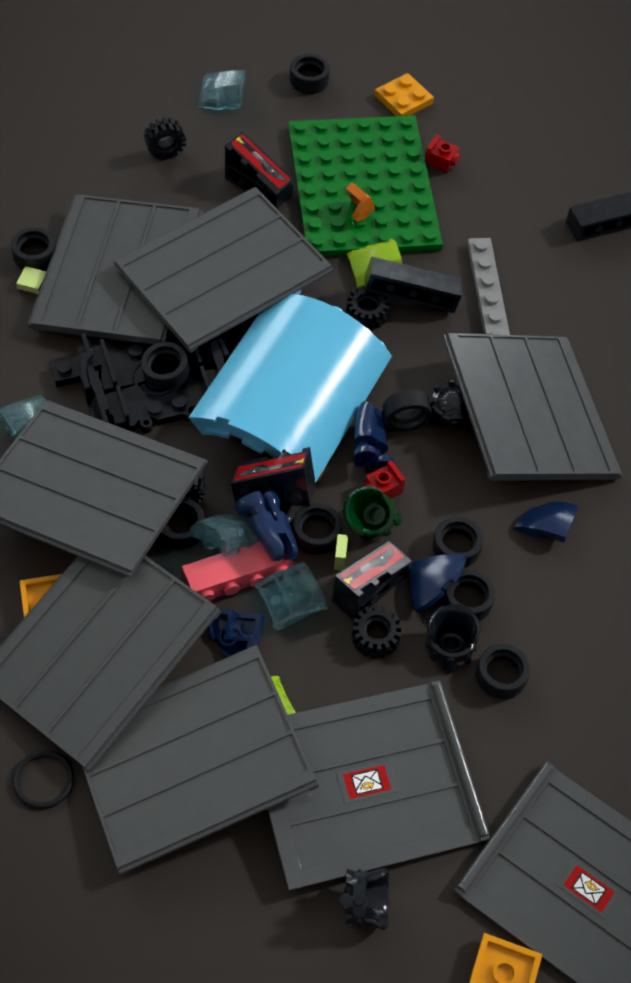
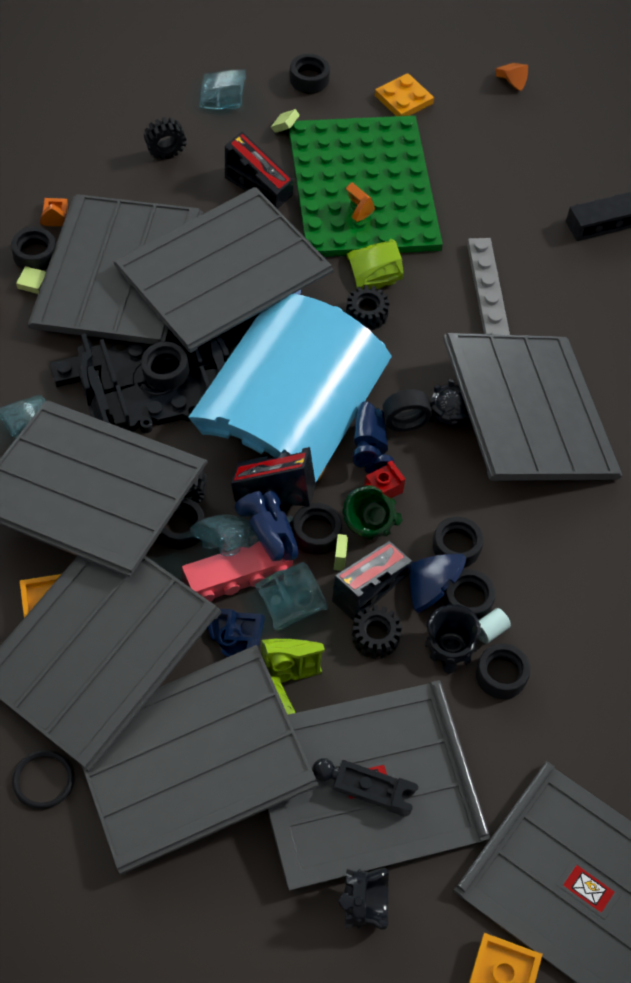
black brick [364,256,462,313] -> none
red brick [425,135,461,174] -> none
dark blue brick [514,502,578,543] -> none
none -> orange tile [40,198,68,226]
none -> lime slope [261,639,325,683]
none -> yellowish green tile [271,109,299,133]
none -> black plate [312,758,419,817]
none -> light aqua piece [478,608,511,644]
none -> orange tile [495,63,528,91]

